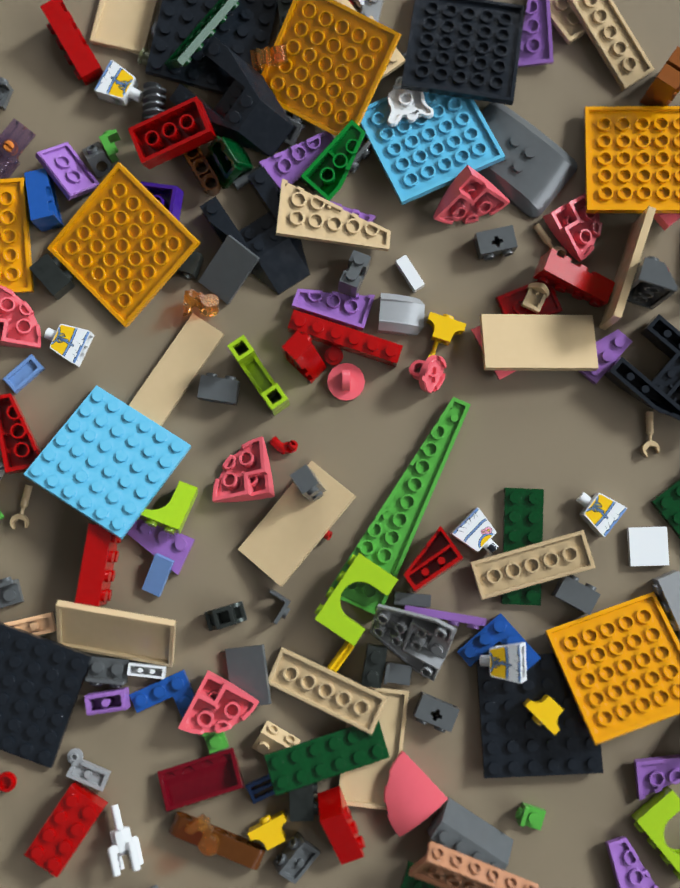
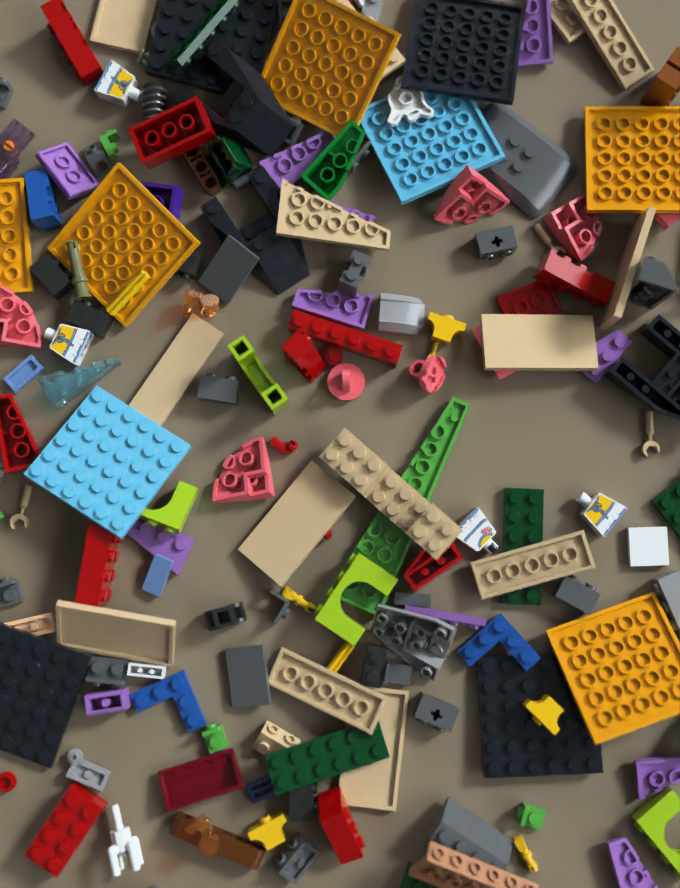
coral brick [178,670,259,735] -> none
clear orange leg [250,45,288,71] -> none
dark grey brick [290,464,326,501] -> none
coral brick [384,751,448,837] -> none
white piece [395,255,425,293] -> none
torso [479,642,527,683] -> none
tan tile [521,282,550,314] -> none
none -> clear light blue wedge [38,357,122,407]
none -> olive pin [65,240,92,300]
none -> pearl dark grey brick [66,299,113,339]
none -> yellow axle [106,270,150,316]
none -> yellow piece [281,586,316,614]
none -> tan bracket [319,428,463,560]
none -> yellow piece [514,834,538,874]

